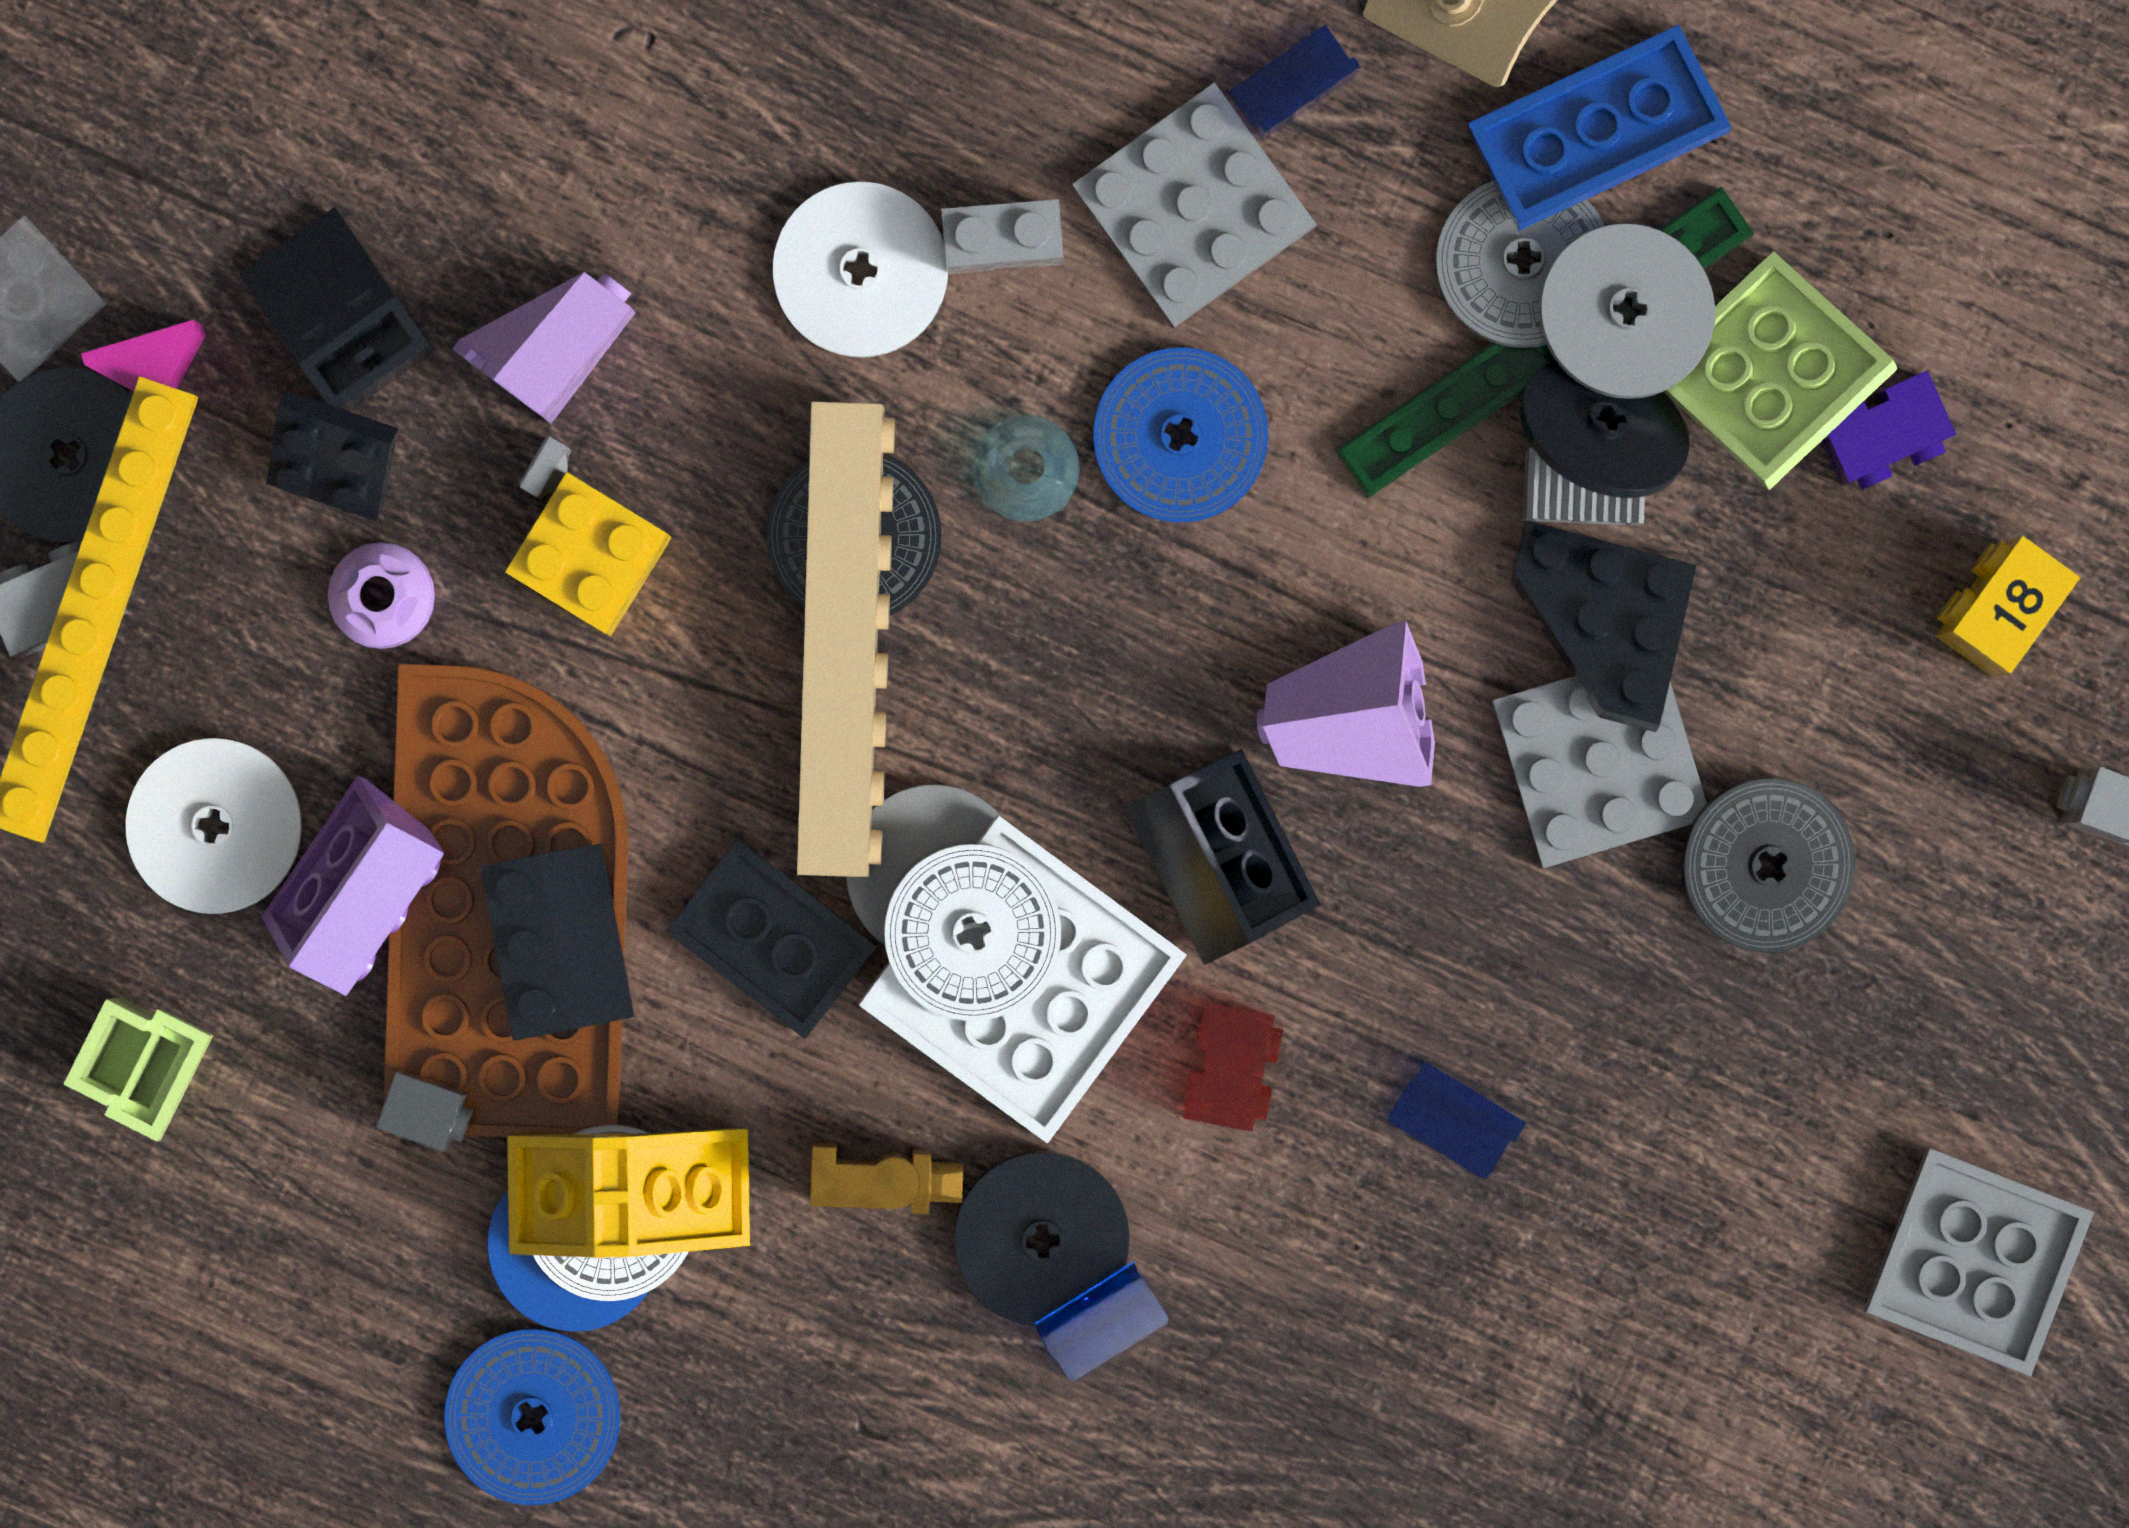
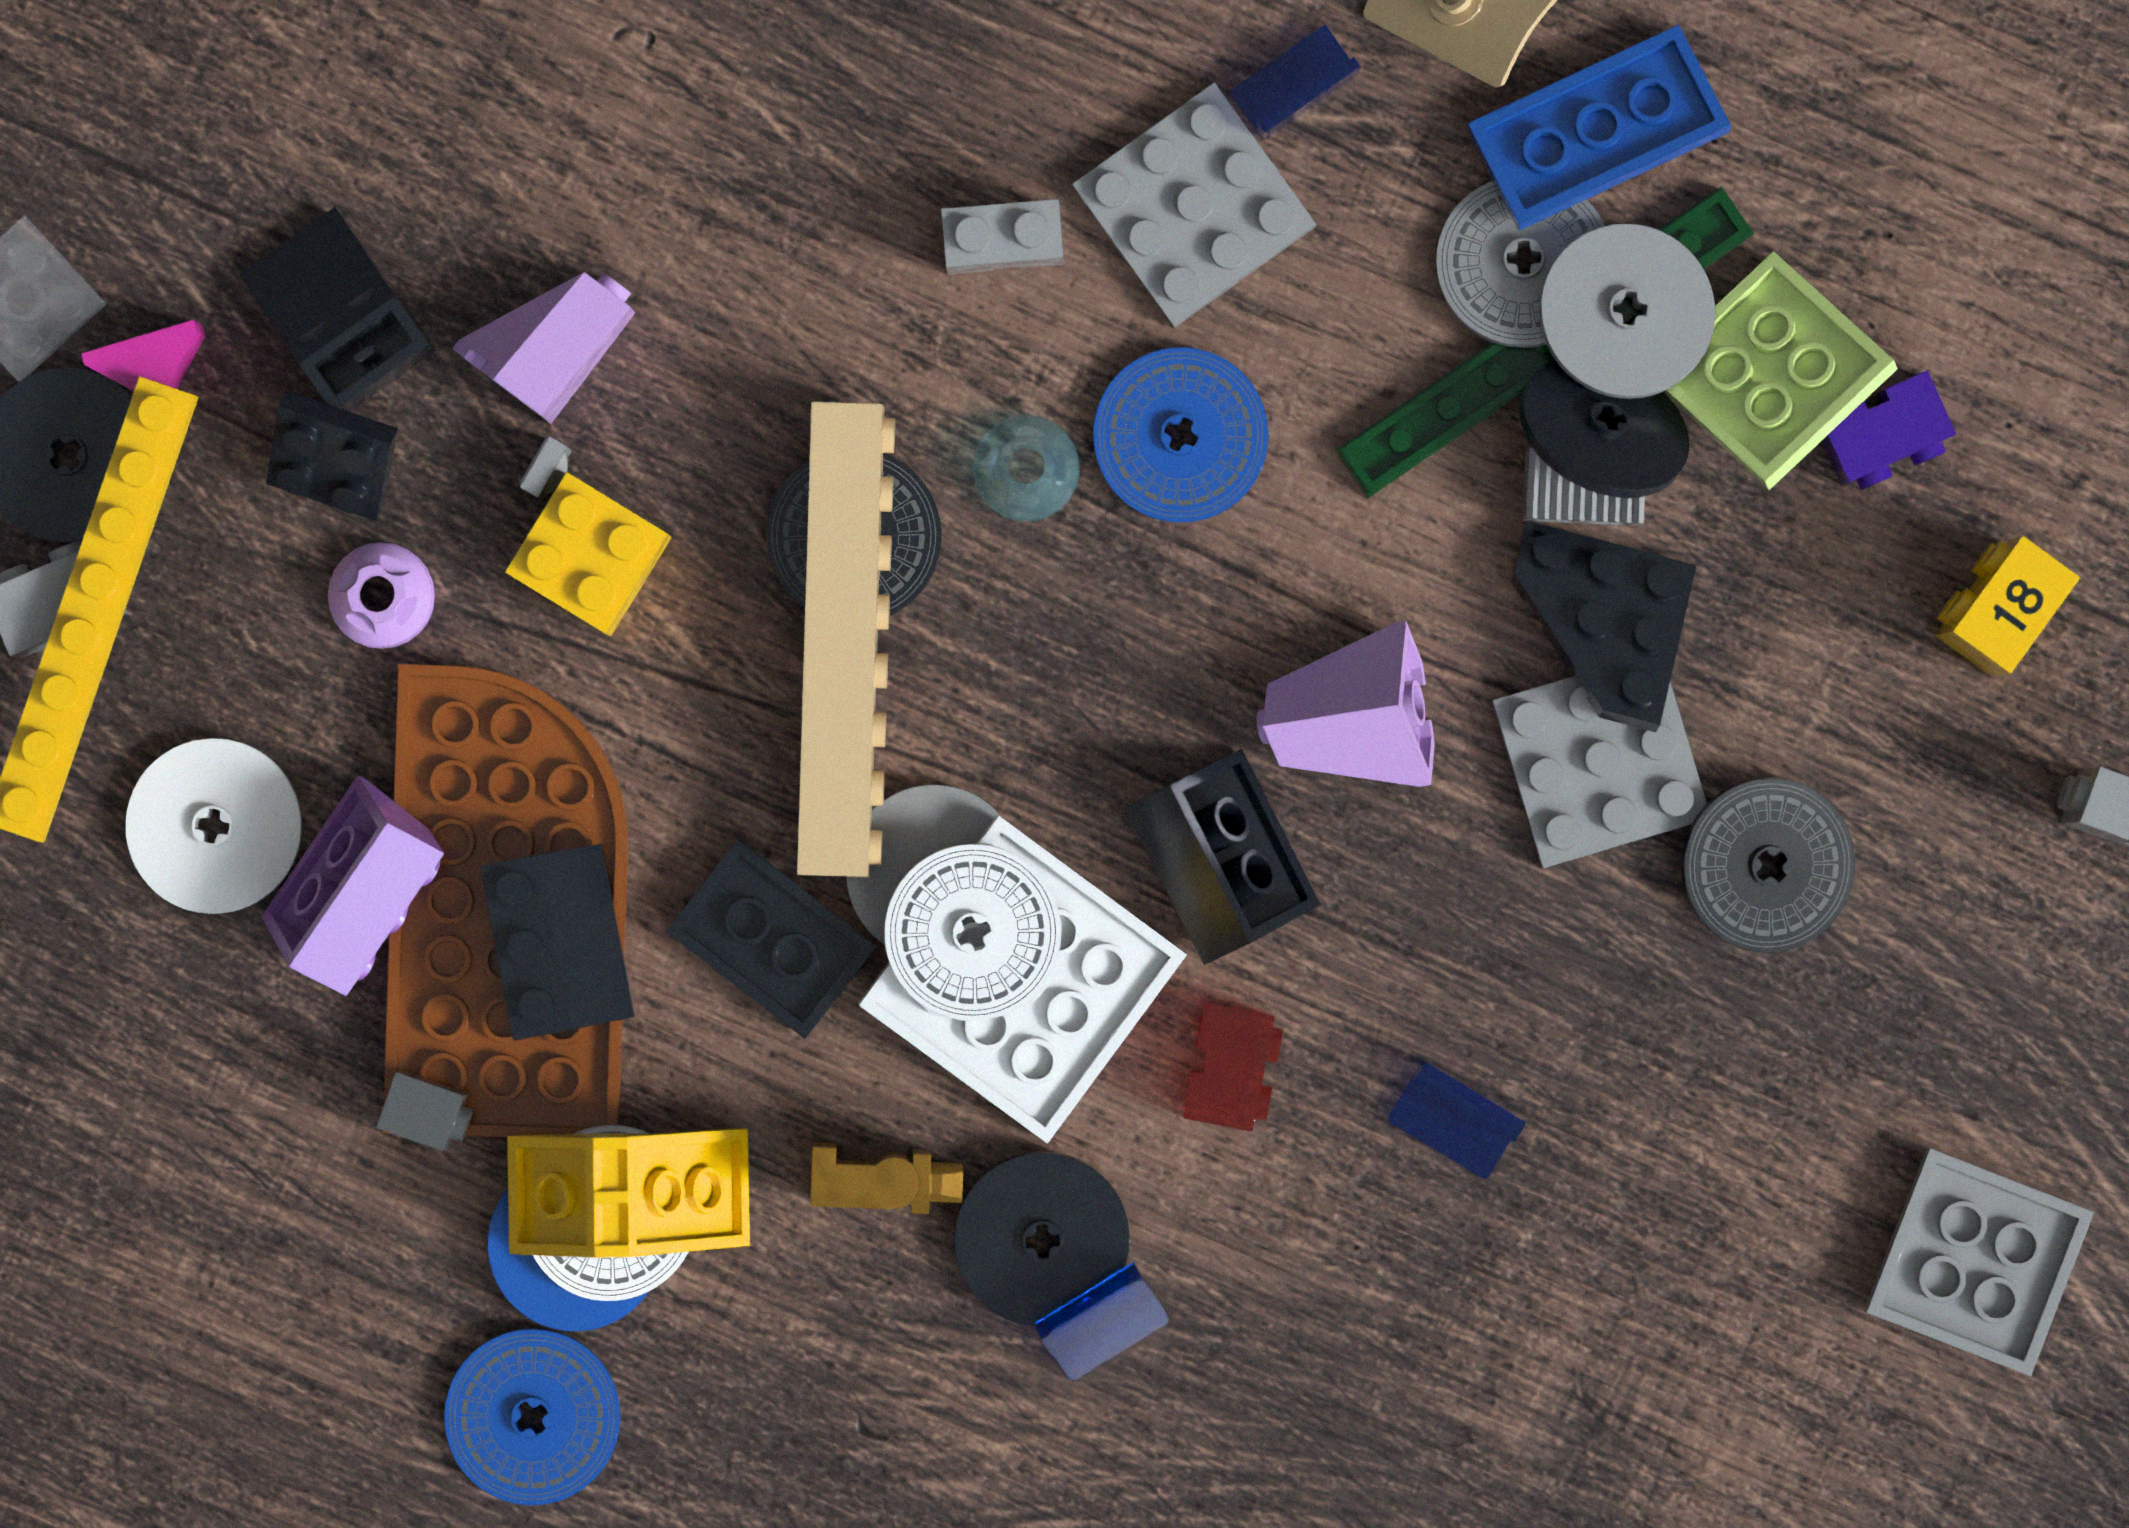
yellowish green plate [64,997,213,1141] -> none
white piece [773,182,948,358] -> none

